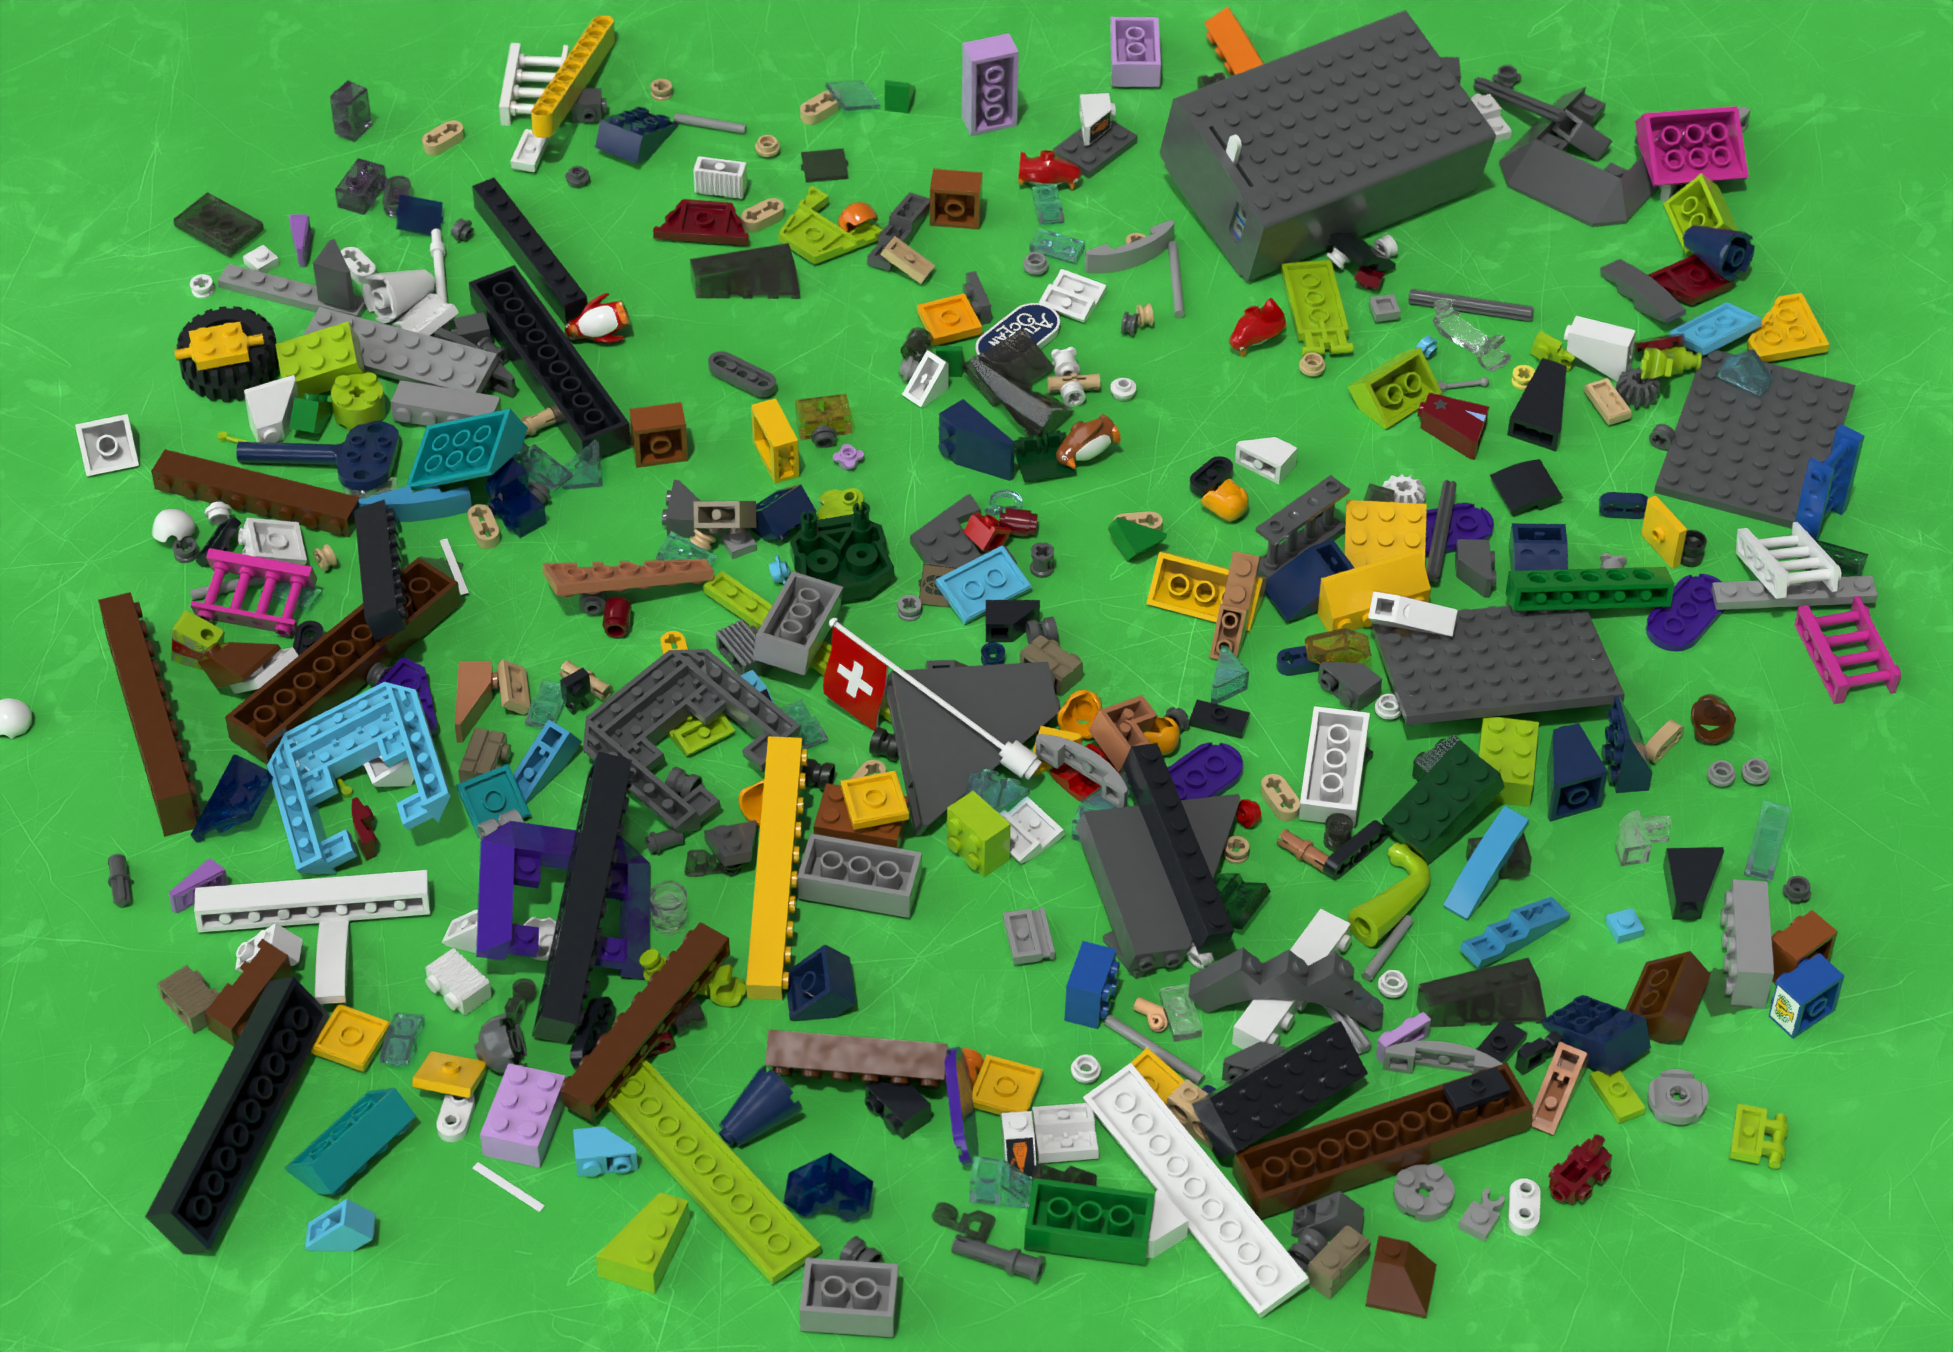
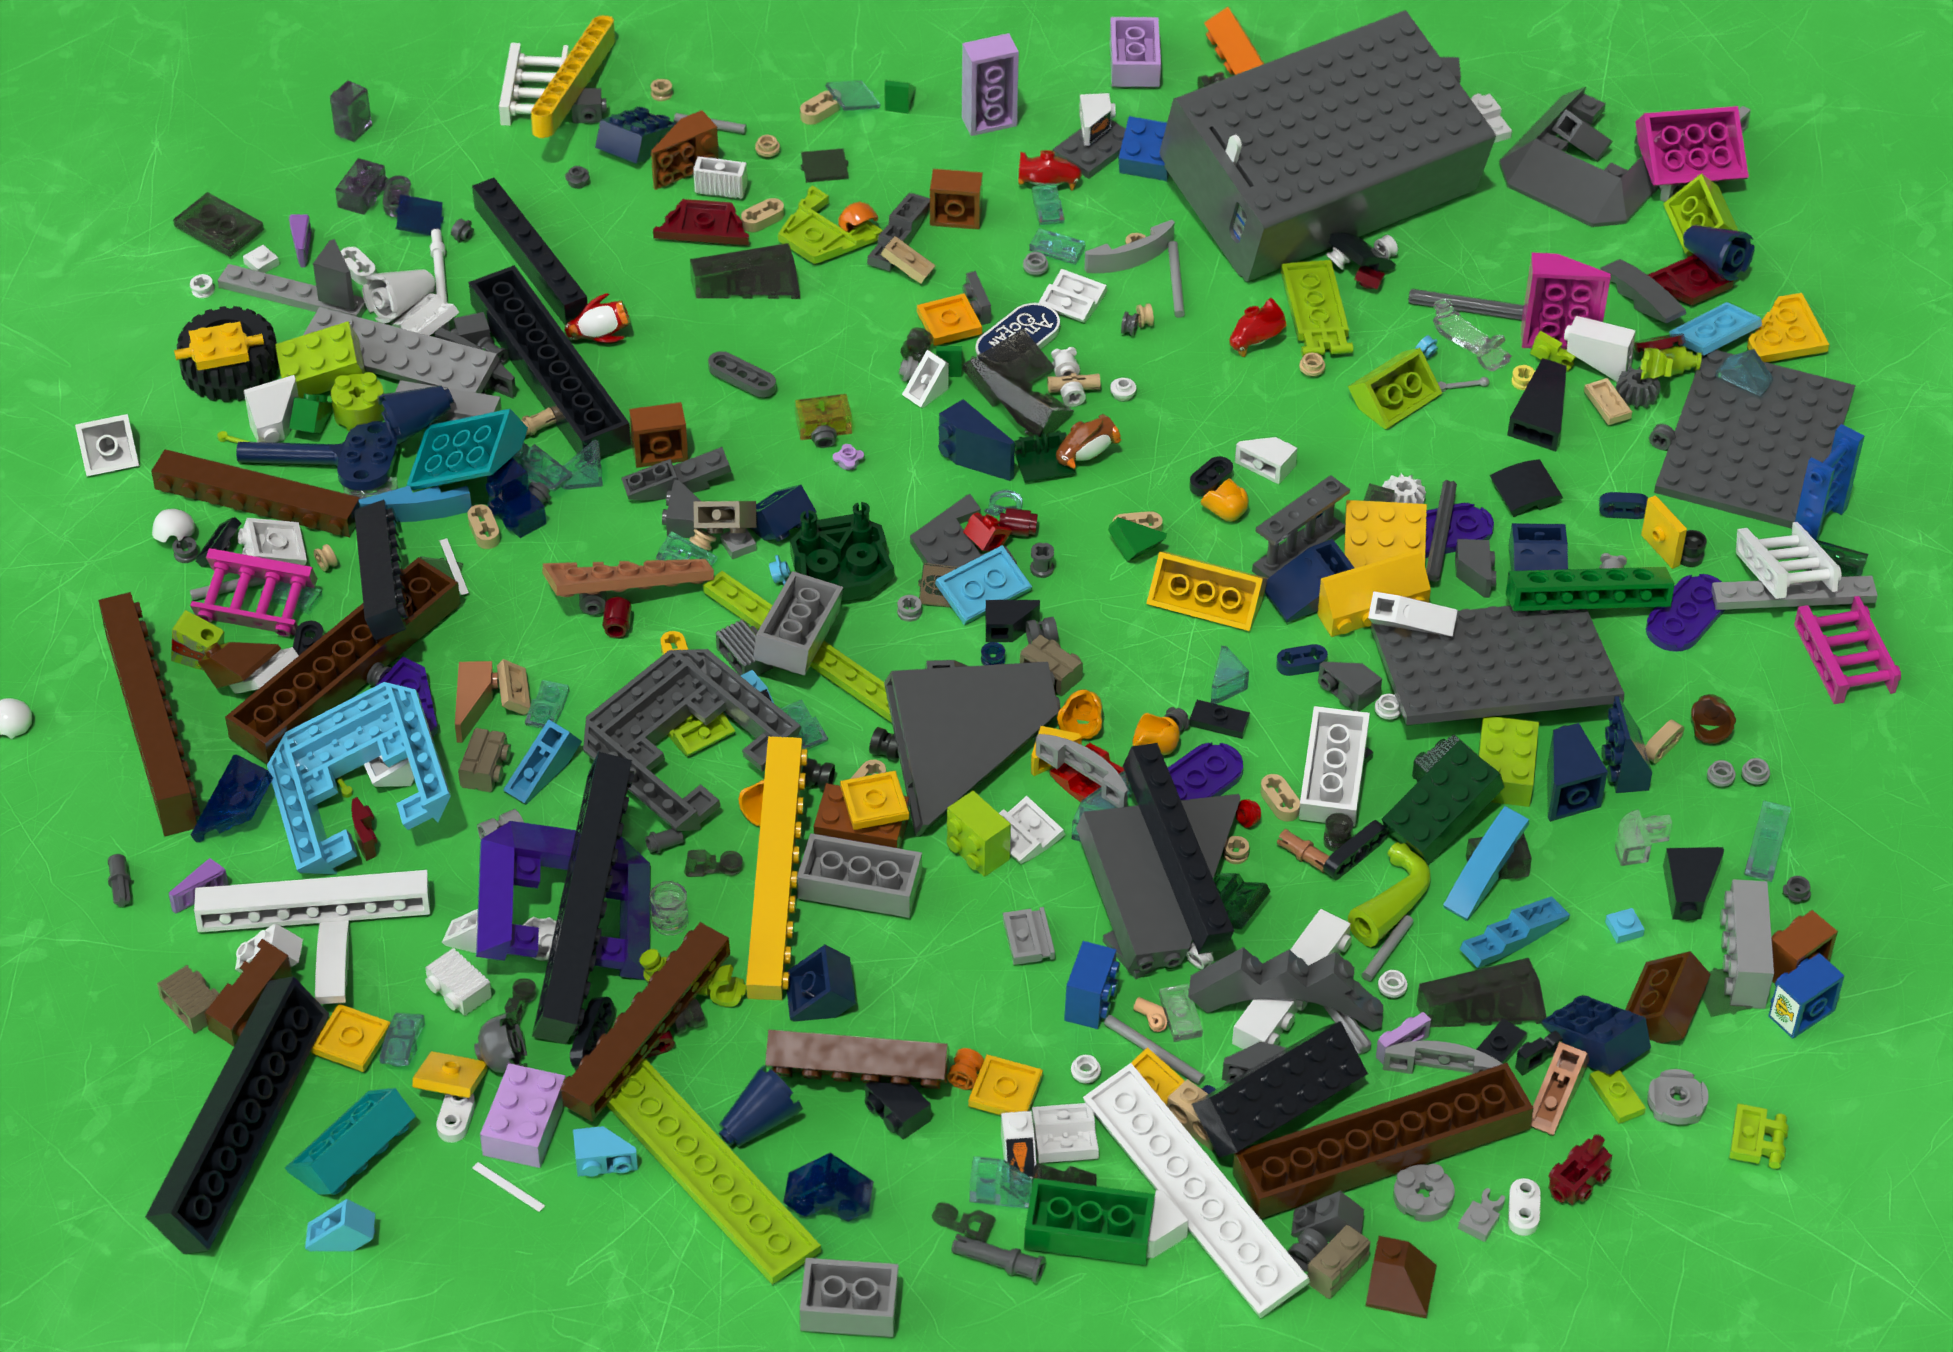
white plate [205,502,232,525] -> none
tan beam [422,120,464,155] -> none
teal plate [455,764,531,838] -> none
white plate [511,129,549,172] -> none
tan pin [559,660,613,701] -> none
black plate [560,668,591,715] -> none
lime wedge [596,1192,690,1294] -> none
dark grey wheel [665,767,703,799] -> none
dark grey wing [704,820,757,867] -> none
yellow window [751,398,799,484] -> none
lime plate [817,488,864,520] -> none
flag [823,618,1042,780] -> none
dark grey wheel [840,1236,883,1263] -> none
dark purple tile [945,1047,978,1166] -> none
clear light blue slope [965,769,1031,813] -> none
nougat brick [1089,695,1158,772] -> none
medium nougat slope [1209,551,1261,663] -> none
clear yellow slope [1305,628,1371,664] -> none
light grey plate [1369,294,1401,322] -> none
dark red slope [1417,393,1489,460] -> none
black plate [1442,1067,1511,1114] -> none
dark grey axle [1473,77,1566,123] -> none
dark grey plate [1492,65,1521,88] -> none
none -> dark blue cone [377,385,454,445]
none -> dark grey slope [621,447,732,500]
none -> dark orange slope [651,110,719,190]
none -> blue brick [1118,116,1169,181]
none -> dark pink slope [1521,252,1611,350]

